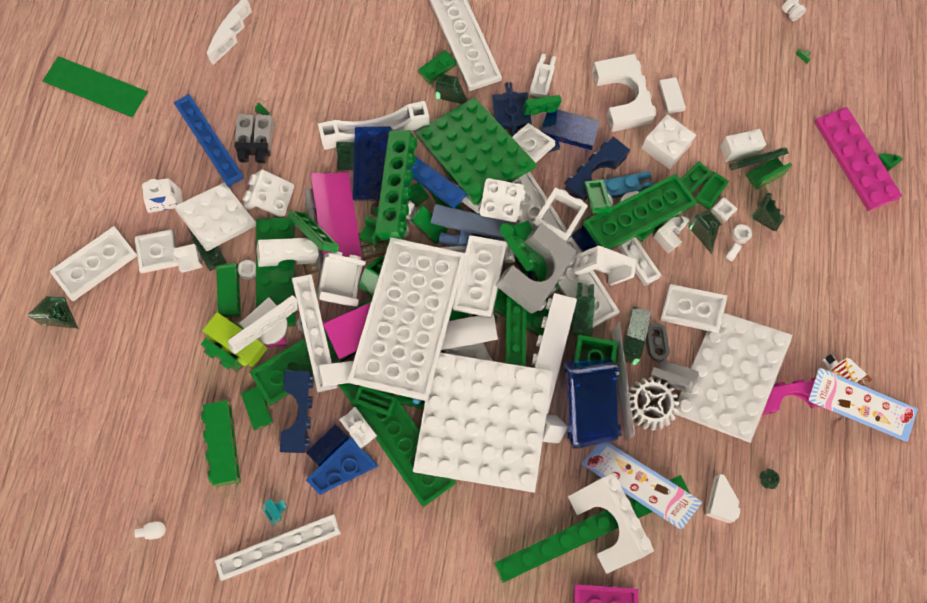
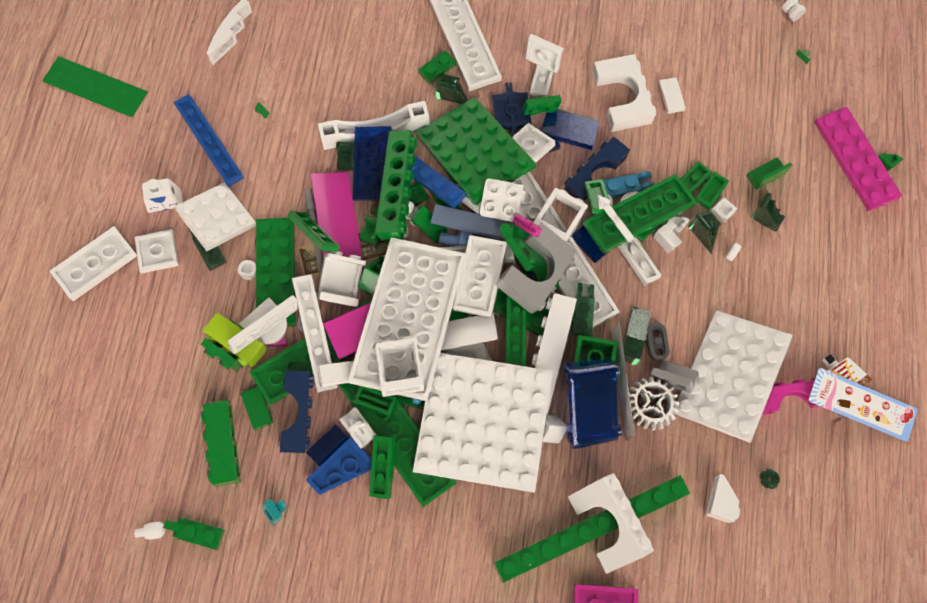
clear green slope [28,296,79,329] -> none
white panel [173,244,203,273] -> none
white tile [215,514,341,581] -> none
green beam [216,263,241,317] -> none
light grey hips [234,114,275,164] -> none
white bracket [243,169,294,217] -> none
white arch [256,238,319,267] -> none
white panel [574,246,636,286] -> none
sticker [582,439,702,530] -> none
white brick [641,114,696,170] -> none
white tile [661,284,727,333] -> none
white brick [720,129,766,162] -> none
clear green tile [730,147,789,171] -> none
white tile [732,224,752,244] -> none
none -> green hinge [163,518,225,551]
none -> green plate [369,435,396,499]
none -> white window [375,336,424,397]
none -> dark pink axle [512,214,542,237]
none -> white tile [525,34,564,73]
none -> white piece [598,195,634,243]

